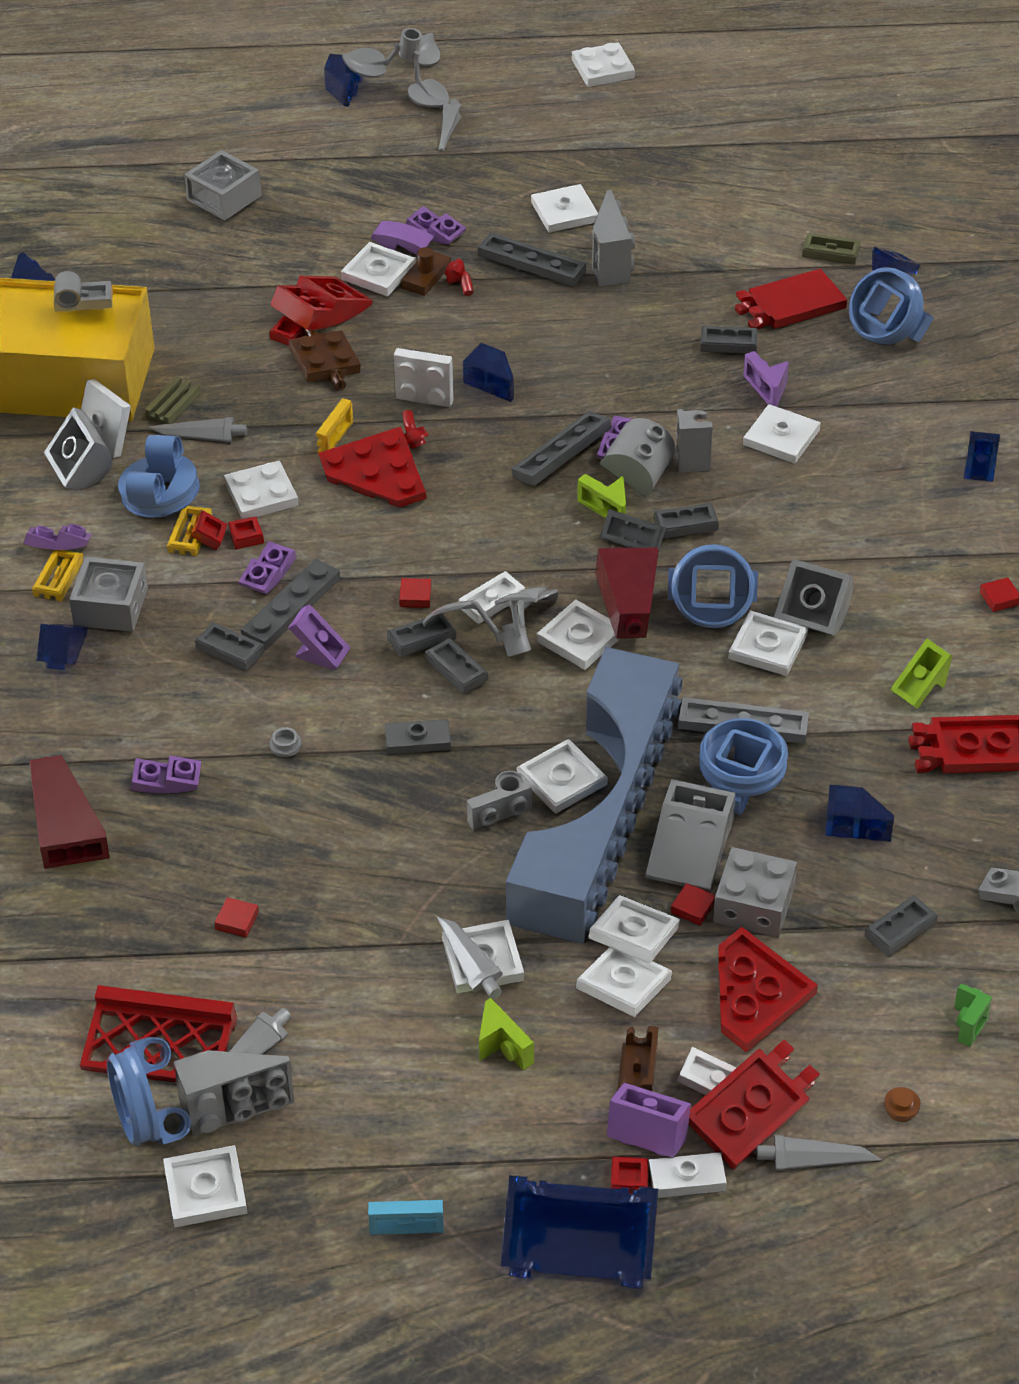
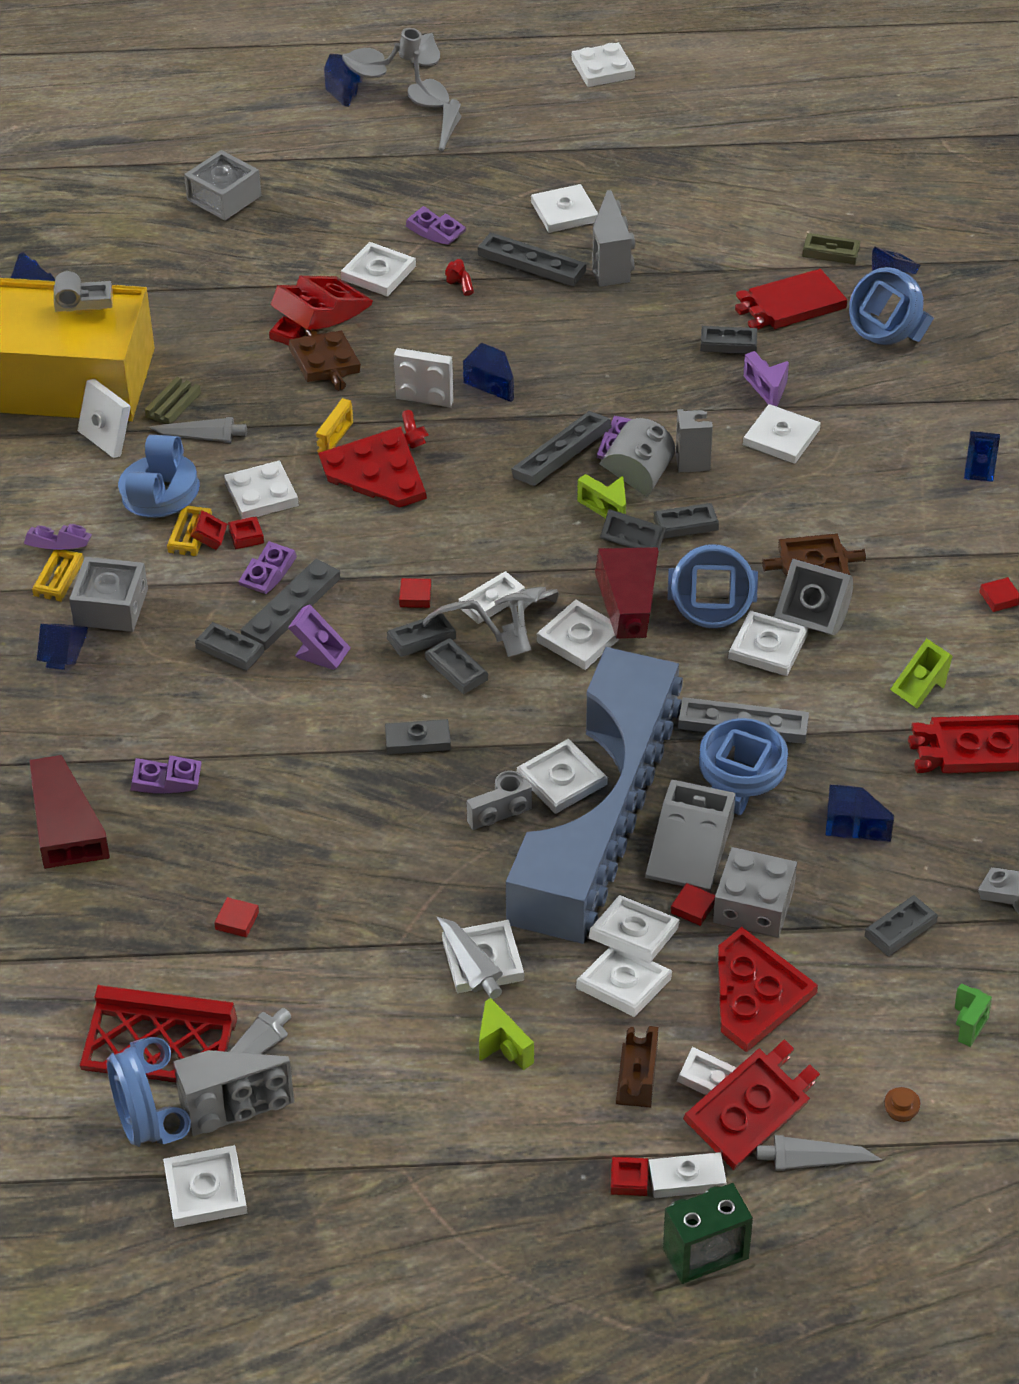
light grey brick [44,407,112,490] -> none
light grey plate [269,727,302,757] -> none
medium azure tile [368,1200,444,1235] -> none
medium lavender slope [371,221,434,255] -> none
reddish brown tile [401,247,451,296] -> none
clear blue windscreen [501,1175,659,1289] -> none
medium lavender brick [607,1083,691,1158] -> none
none -> dark green piece [663,1183,753,1284]
none -> reddish brown plate [762,533,866,577]

